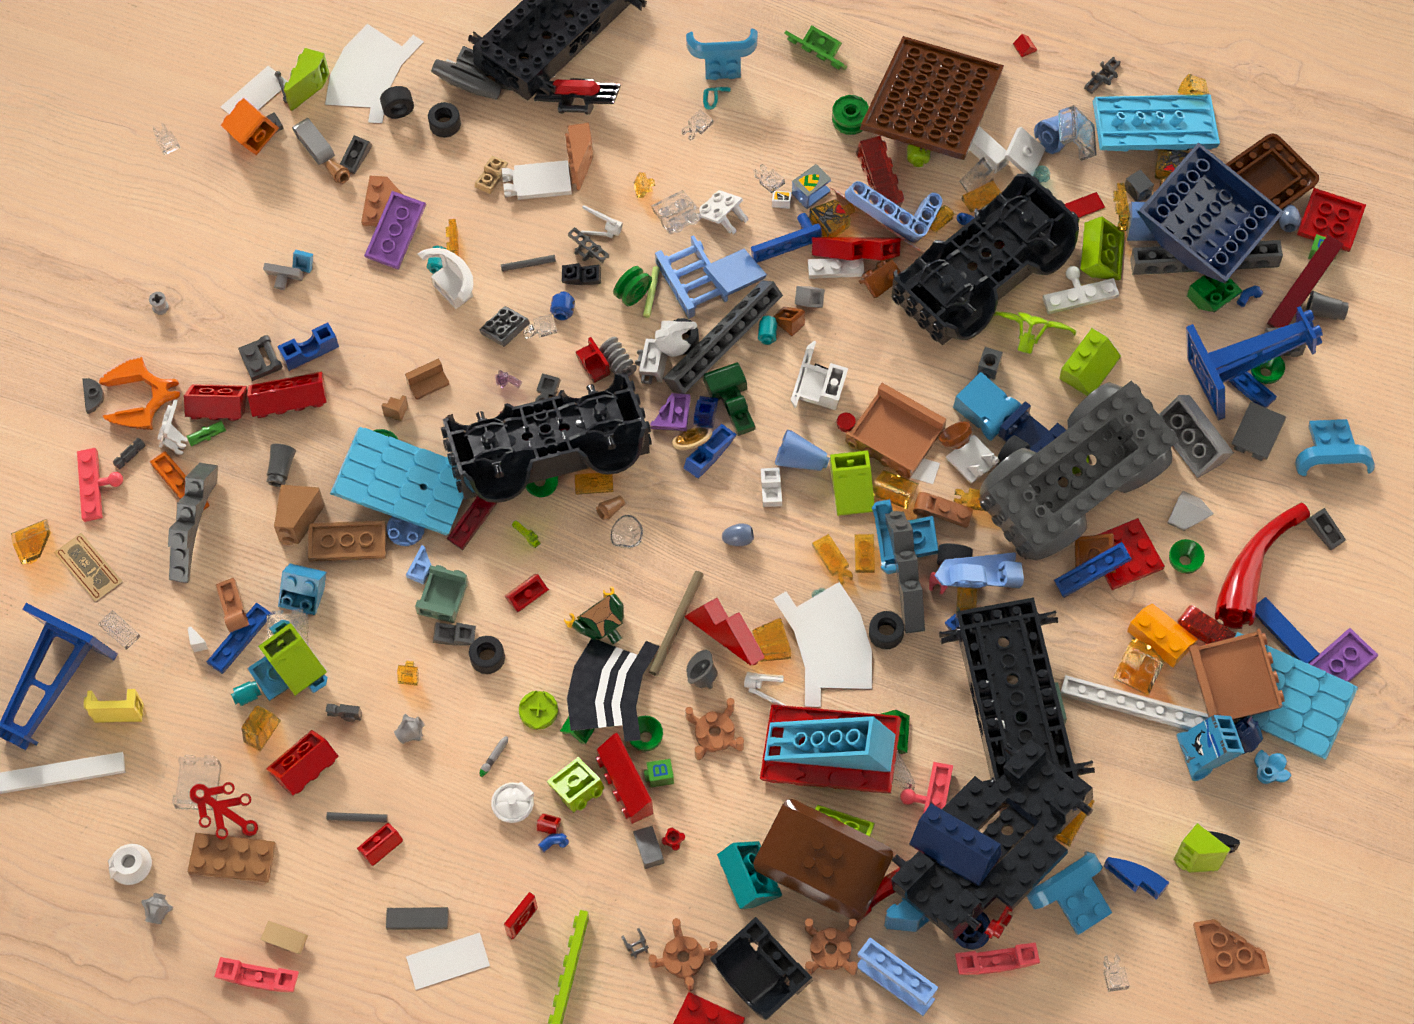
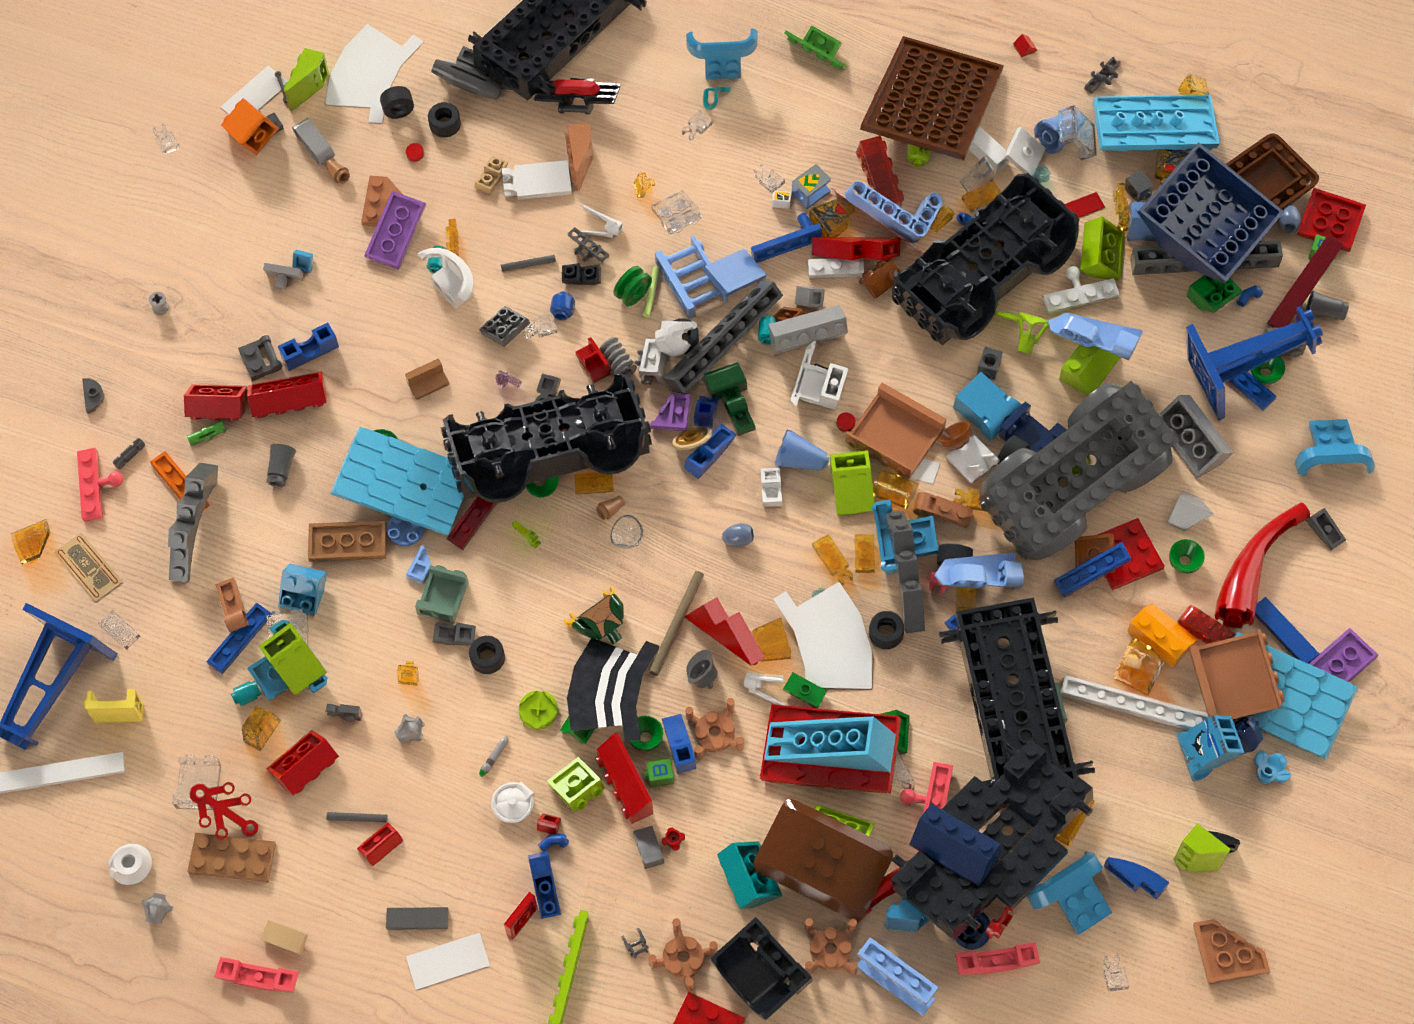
orange piece [99,357,180,430] -> none
white plate [157,400,188,455] -> none
white slope [188,627,208,652] -> none
medium nougat slope [274,485,325,545] -> none
dark grey slope [340,135,372,174] -> none
medium nougat panel [381,395,408,421] -> none
red slope [505,574,549,612] -> none
white plate [695,190,749,235] -> none
green wheel [832,95,869,135] -> none
dark grey slope [1232,402,1286,461] -> none
none -> red tile [406,143,424,162]
none -> blue slope [528,851,561,919]
none -> blue slope [662,714,696,774]
none -> light grey slope [768,305,848,356]
none -> green plate [783,672,827,709]
none -> light blue panel [1048,312,1143,360]

